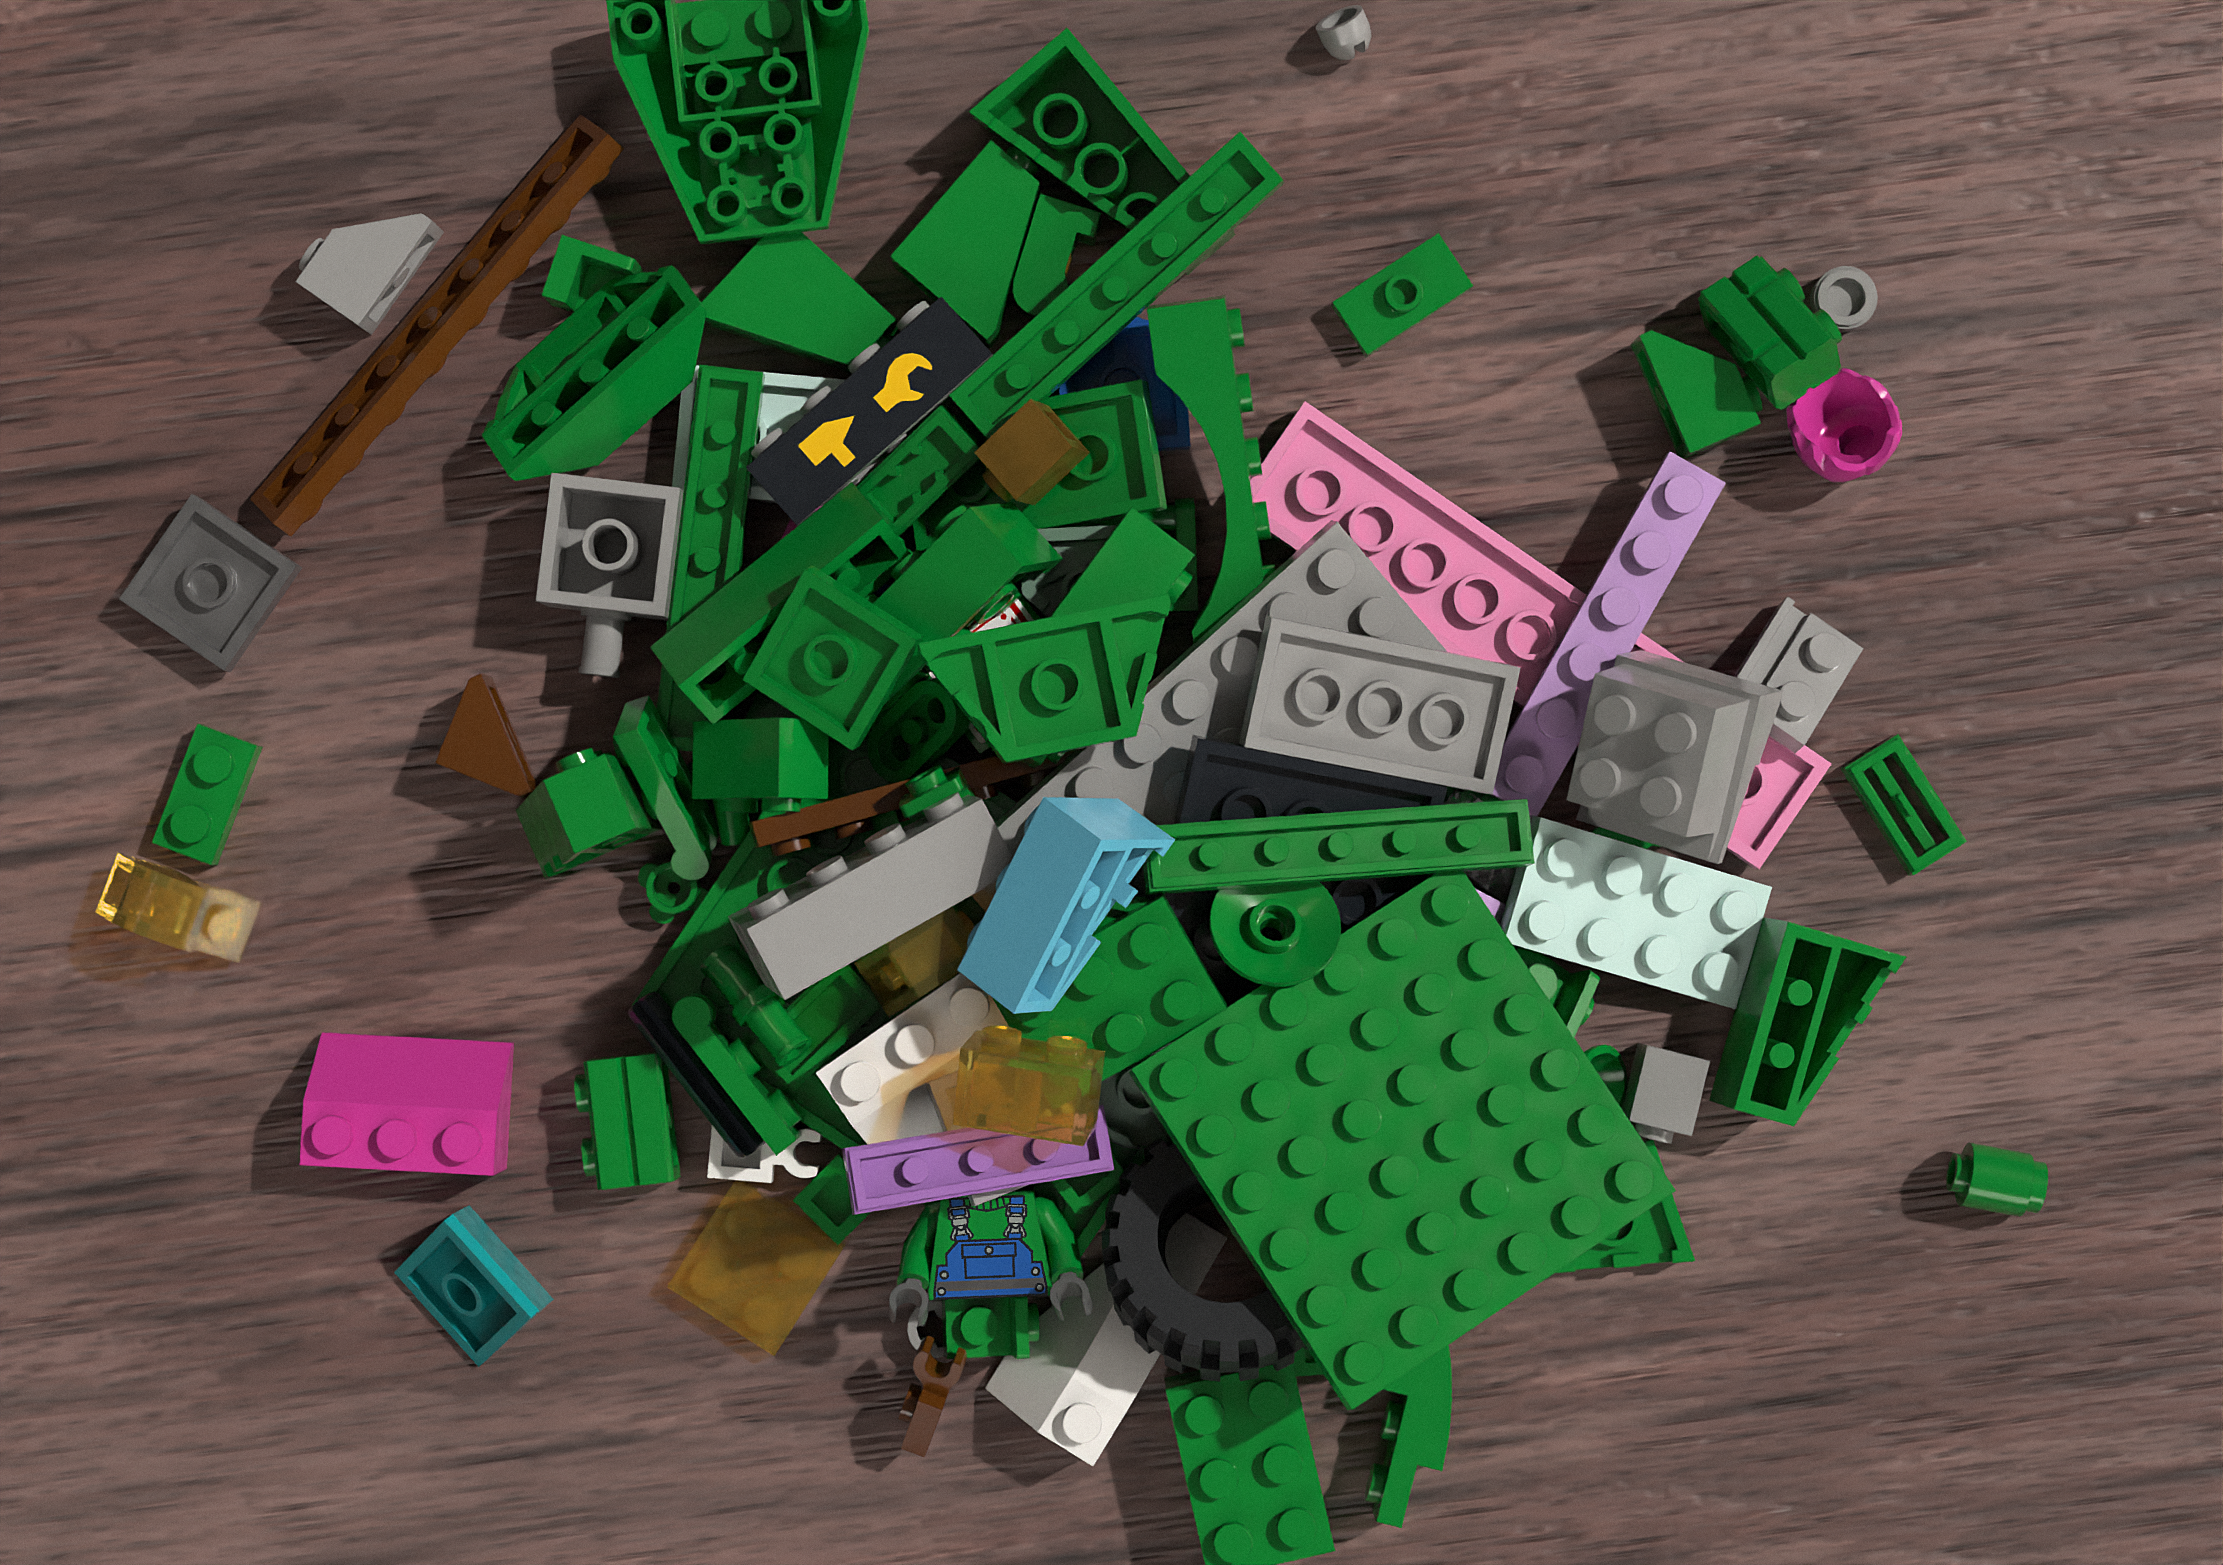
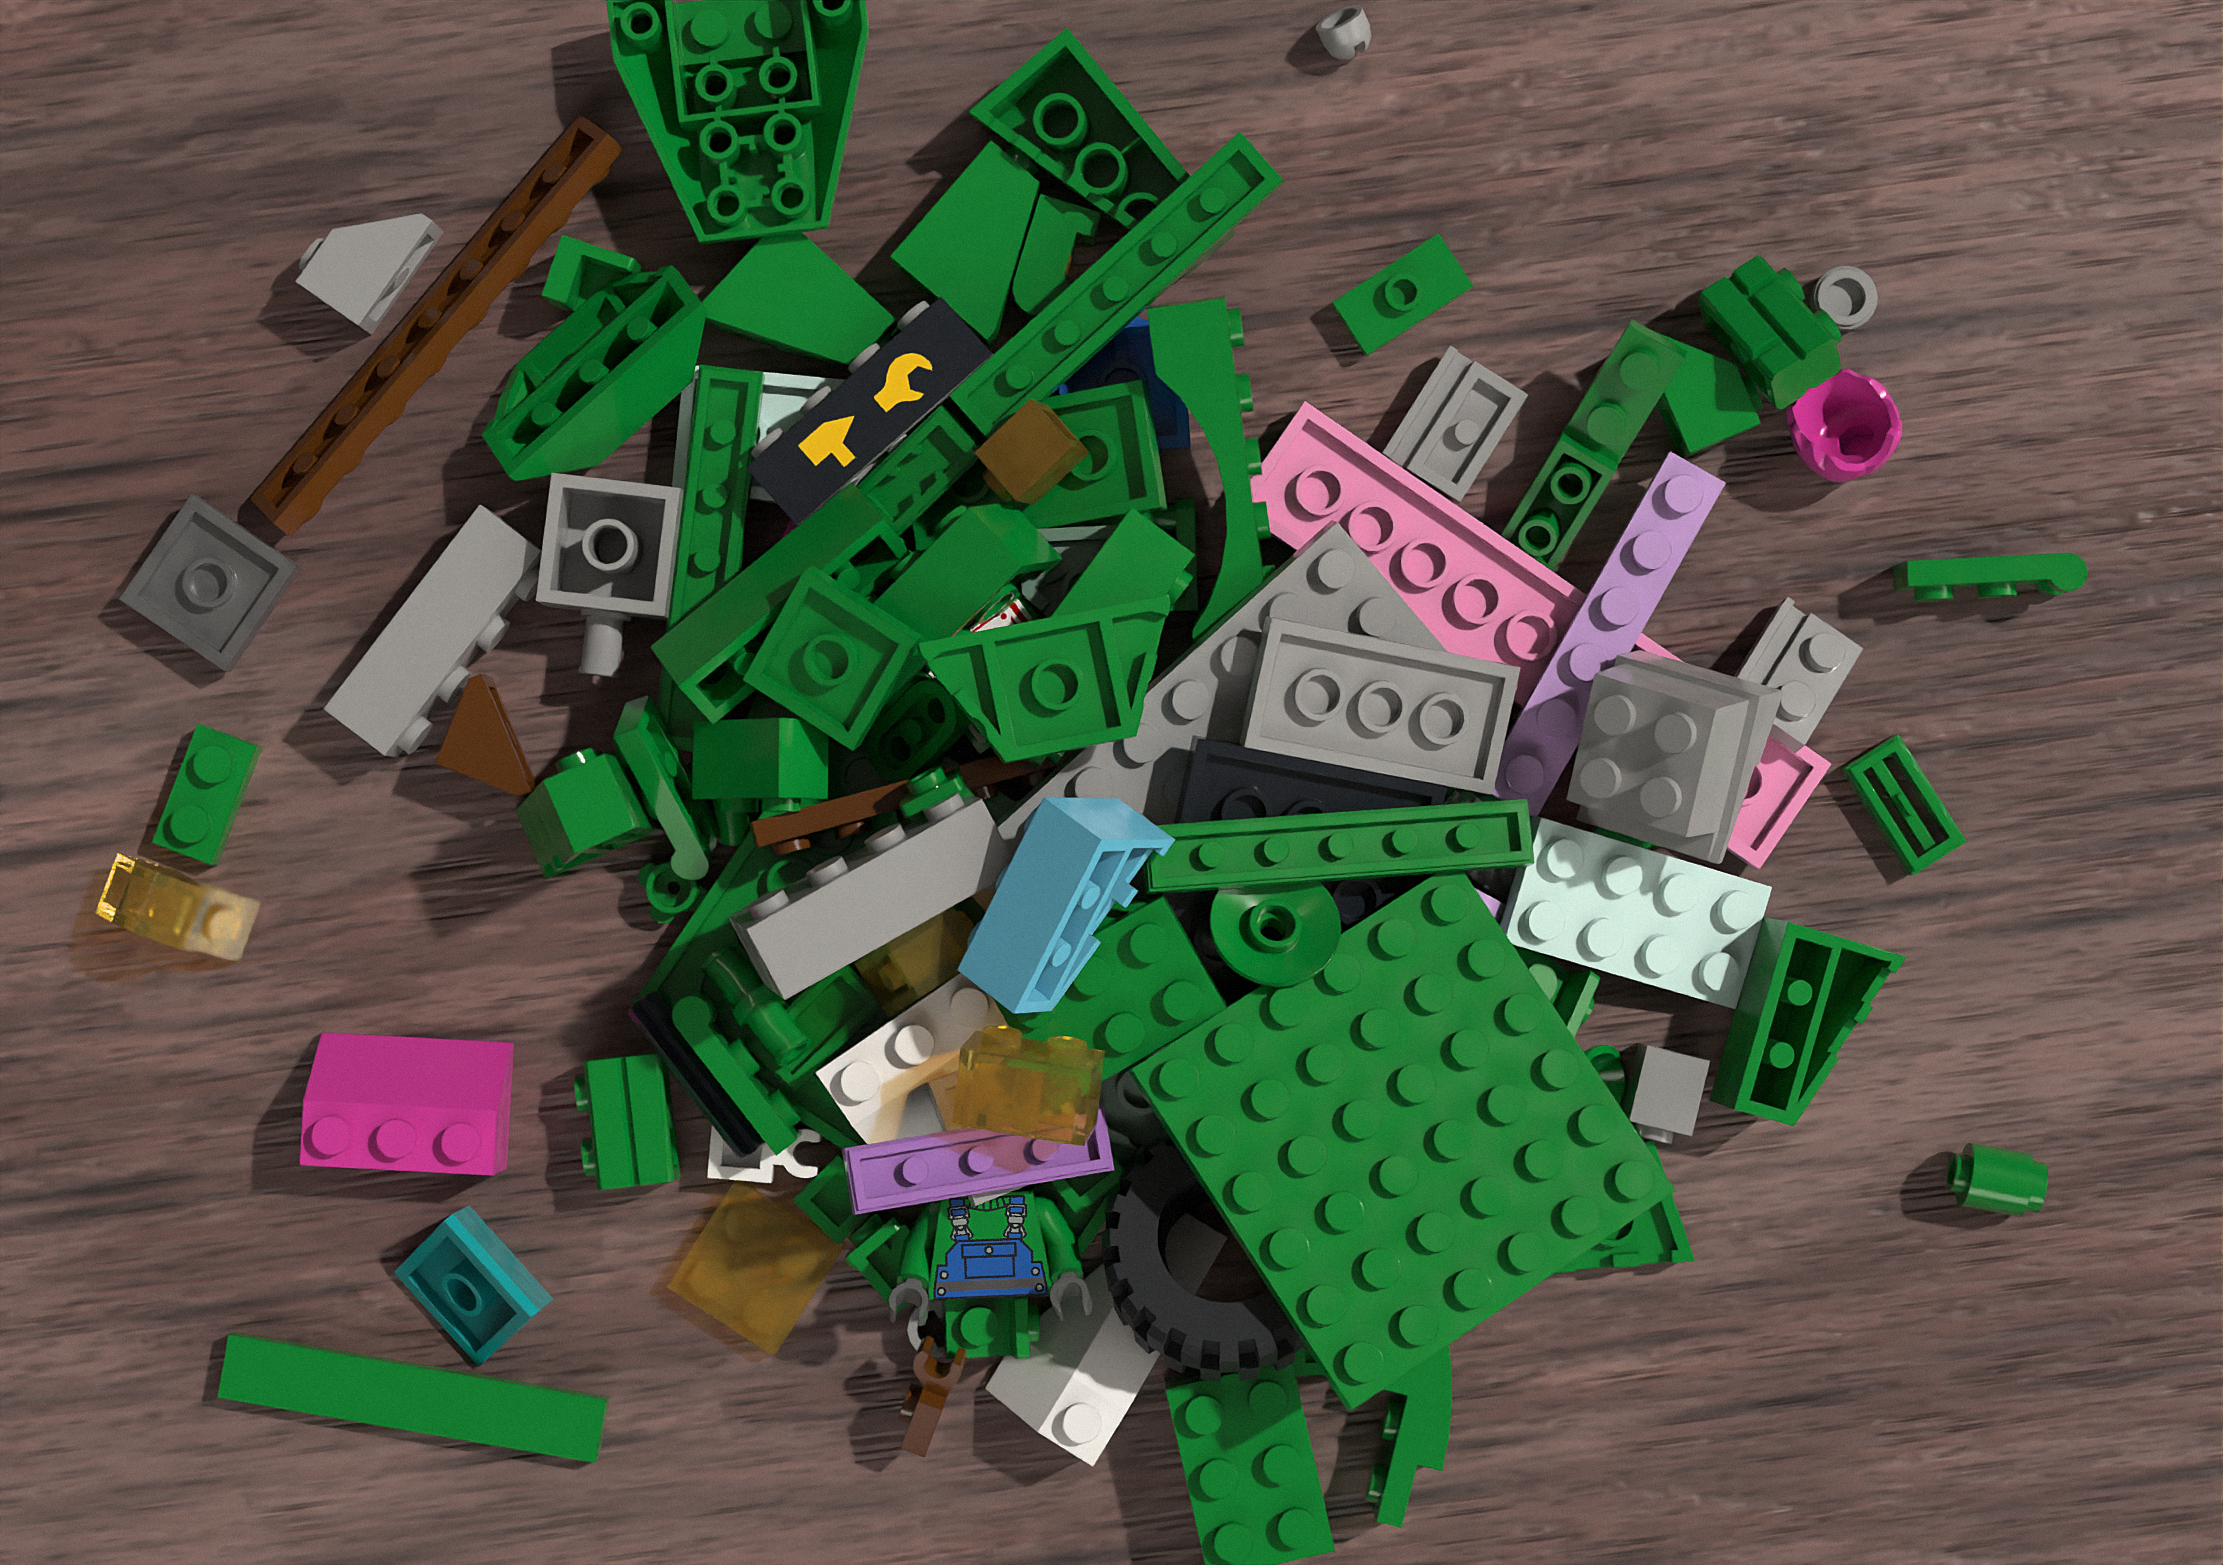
none -> green tile [217,1332,610,1463]
none -> light grey brick [324,505,542,758]
none -> green bracket [844,1211,911,1313]
none -> light grey plate [1382,346,1528,505]
none -> green slope [1500,319,1687,572]
none -> green plate [1893,553,2088,602]

